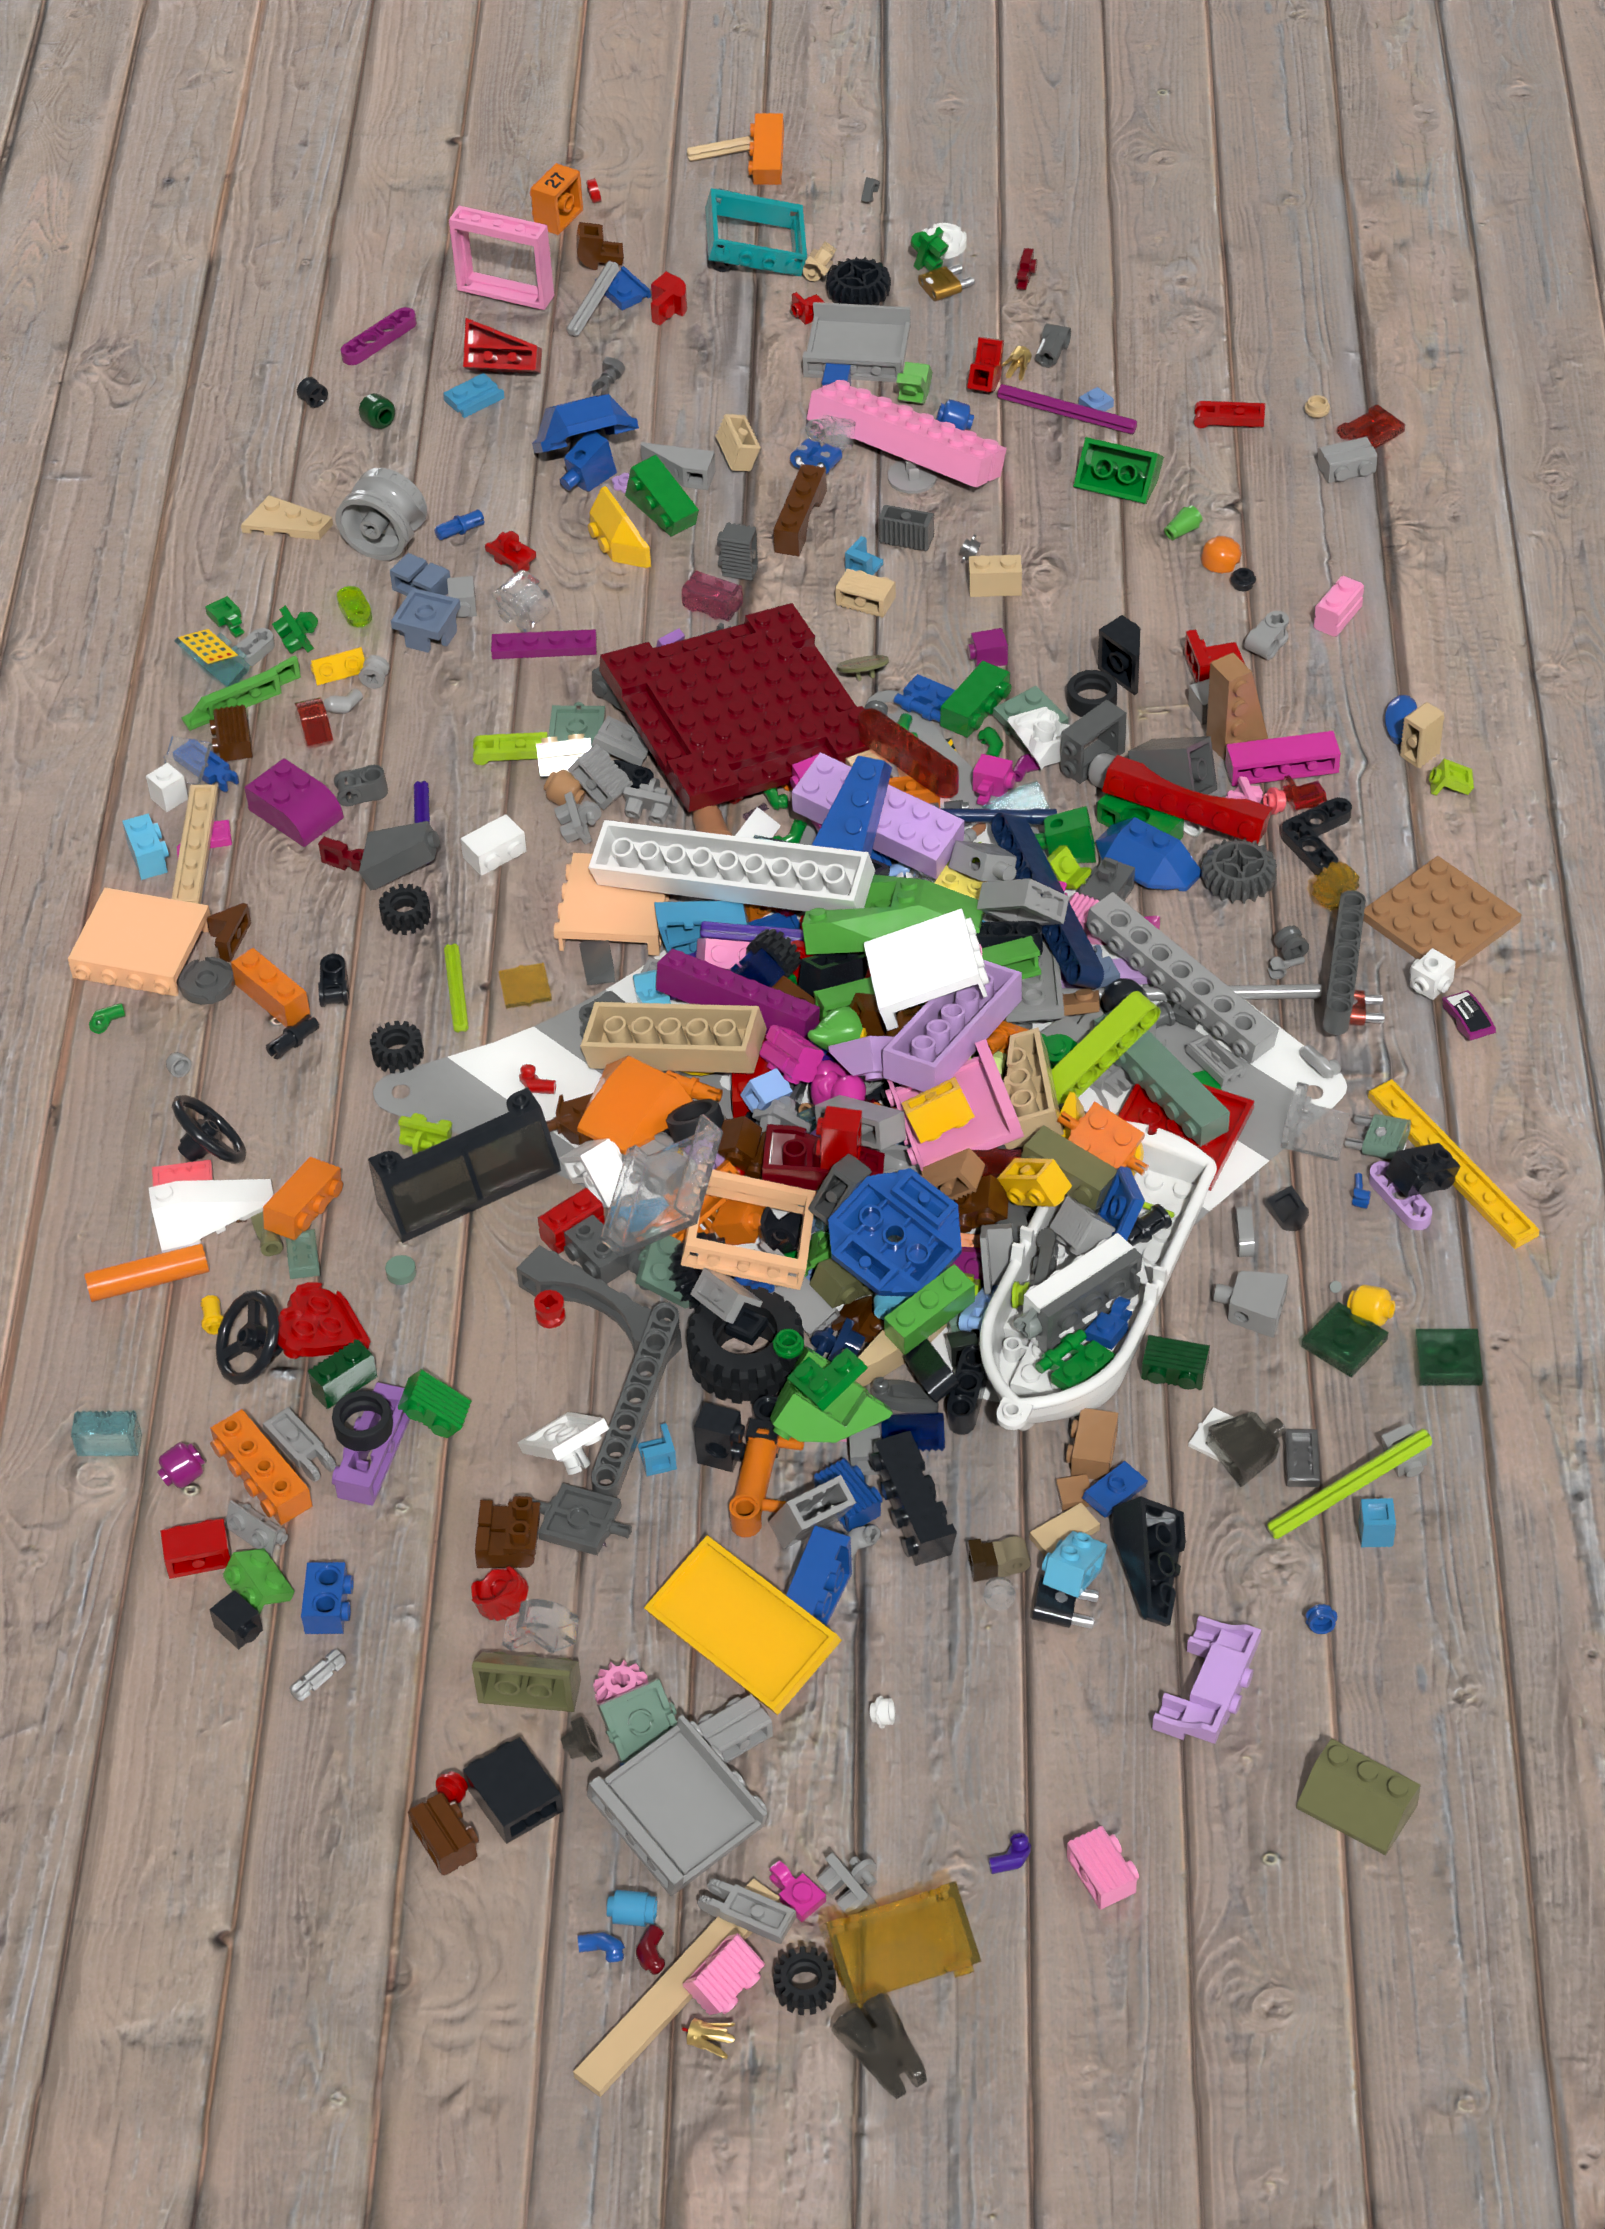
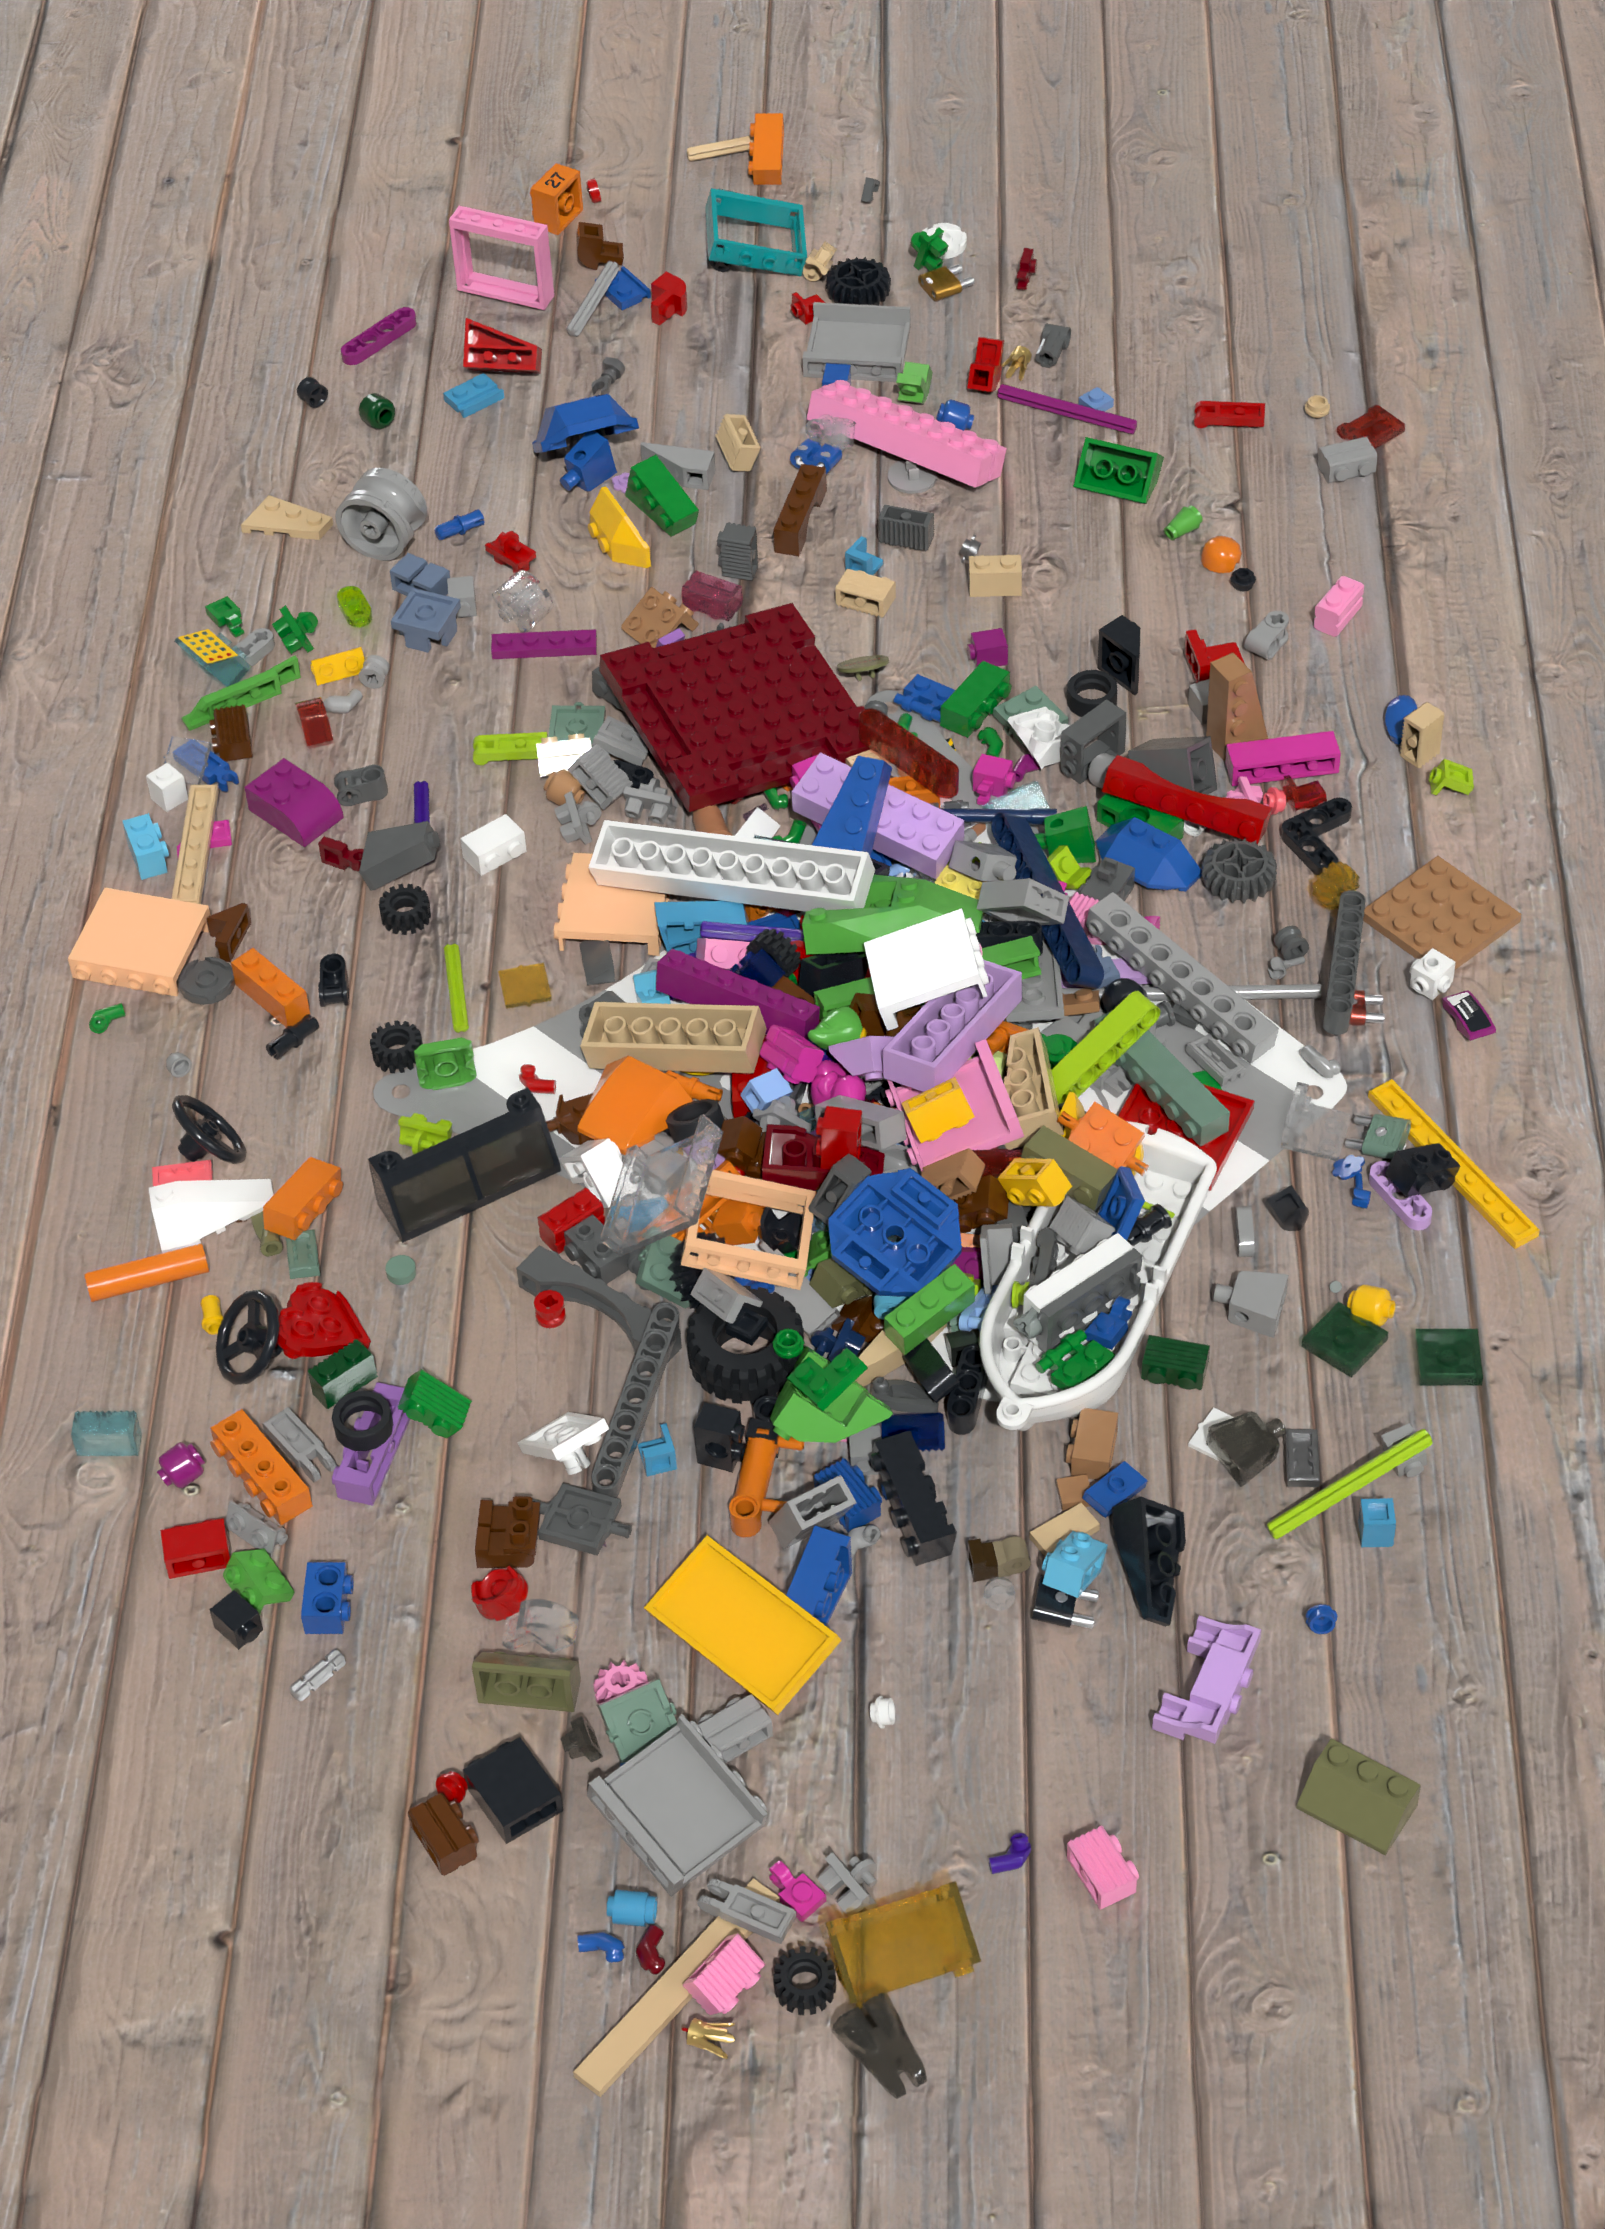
none -> bright green slope [414,1037,477,1090]
none -> medium nougat bracket [621,586,699,648]
none -> plant [1332,1155,1365,1180]

